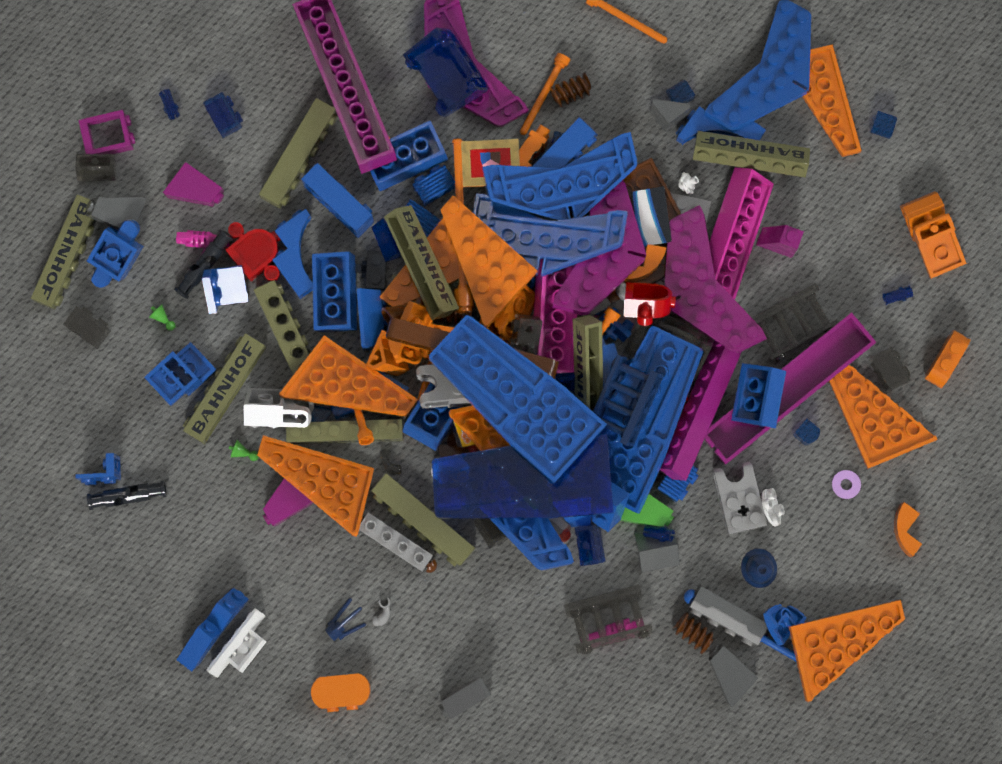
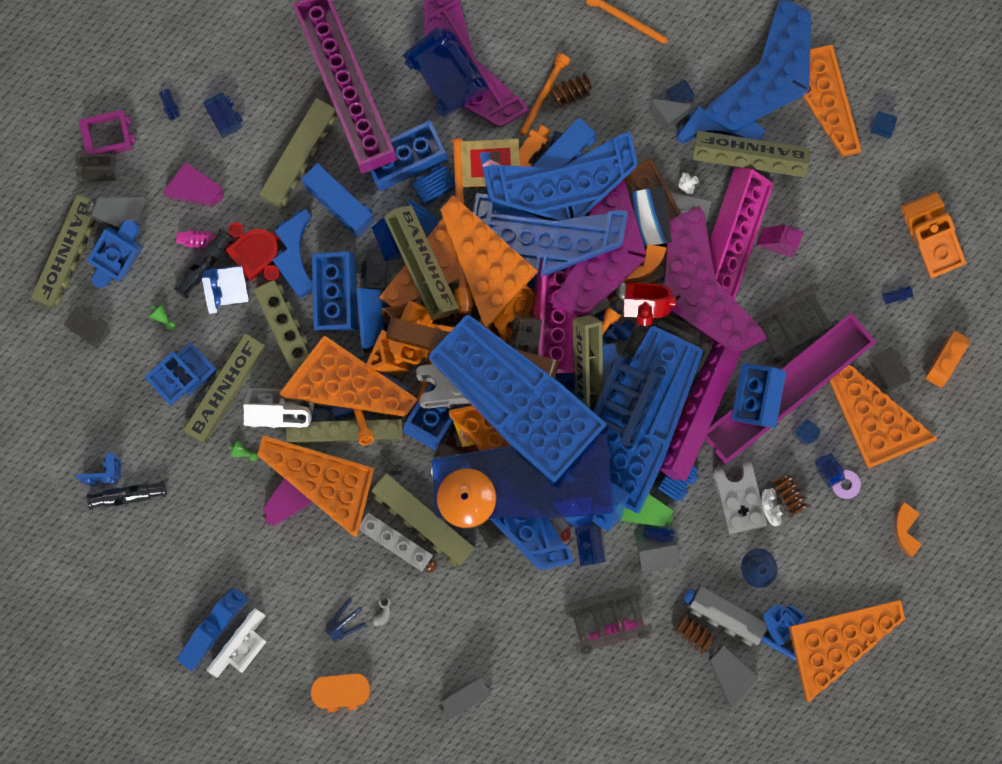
none -> orange dish [437,469,496,528]
none -> reddish brown piece [771,475,809,517]
none -> clear blue brick [815,453,845,488]

